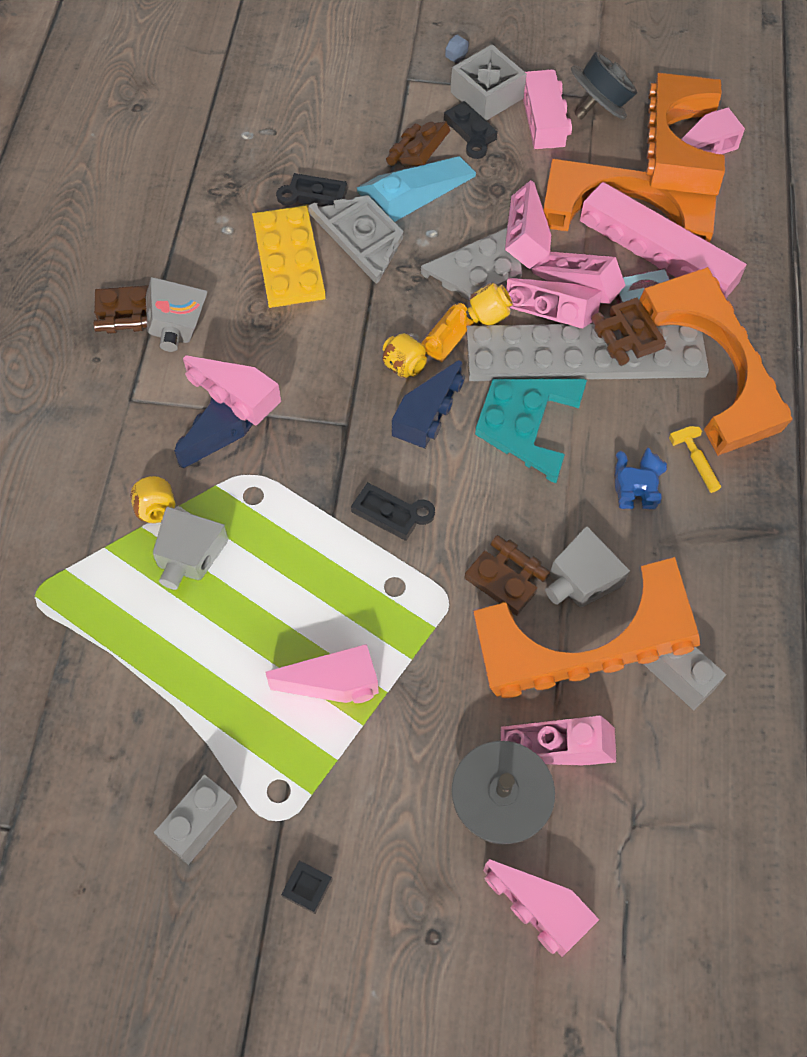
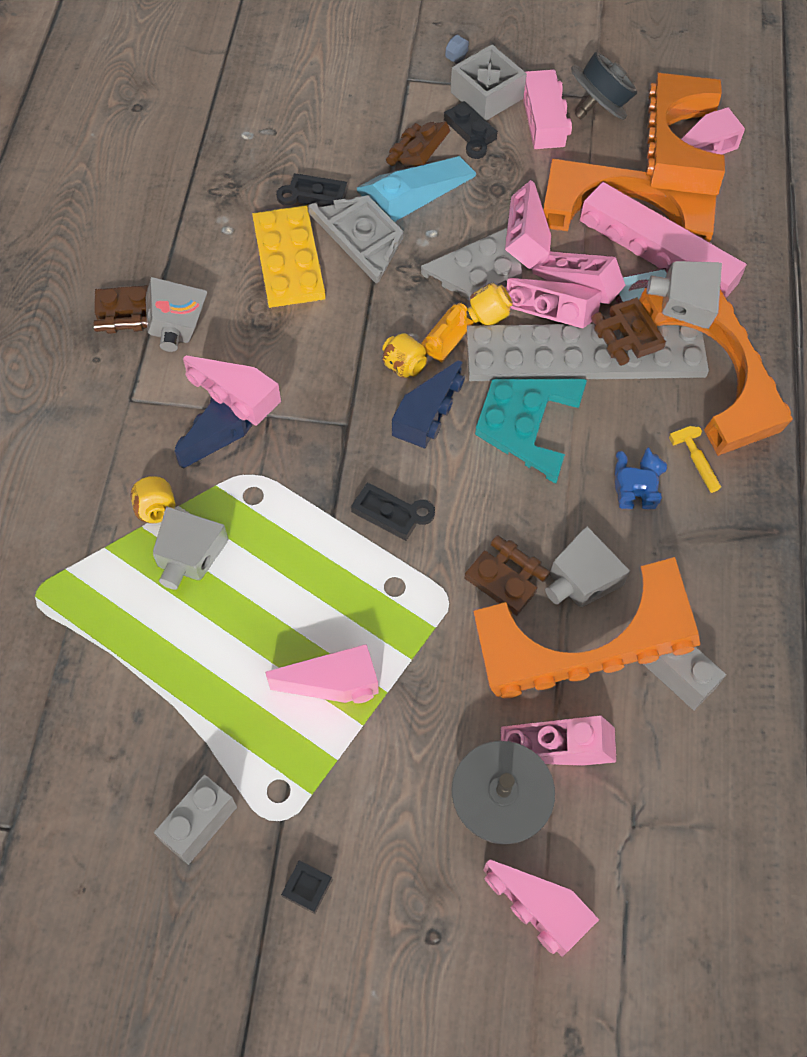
none -> light grey torso [647,261,722,329]

